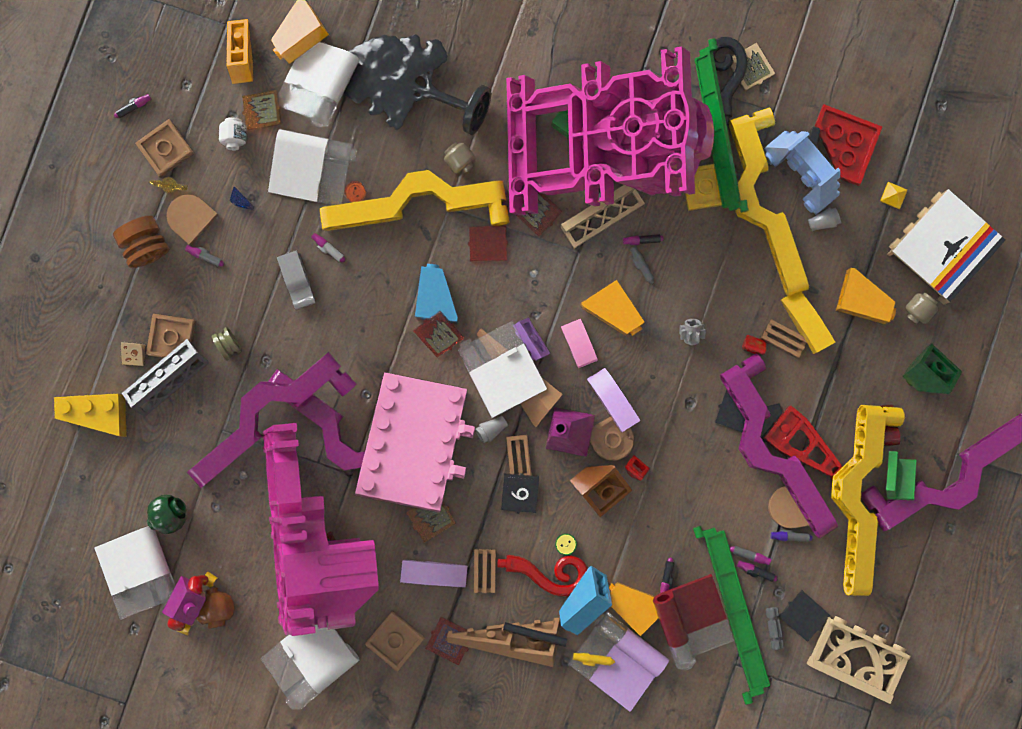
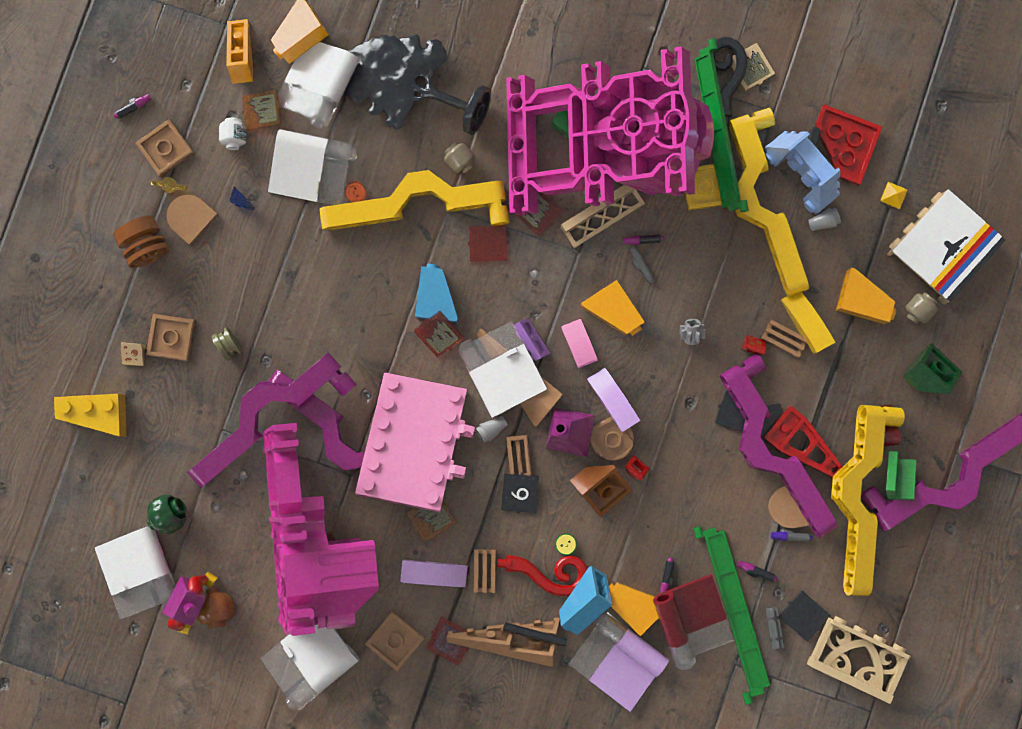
dark grey fence [122,339,209,417] -> none
piece [185,245,224,267] -> none
light grey piece [277,250,316,310] -> none
piece [311,233,345,262] -> none
yellow piece [573,653,615,666] -> none
piece [730,546,771,565] -> none

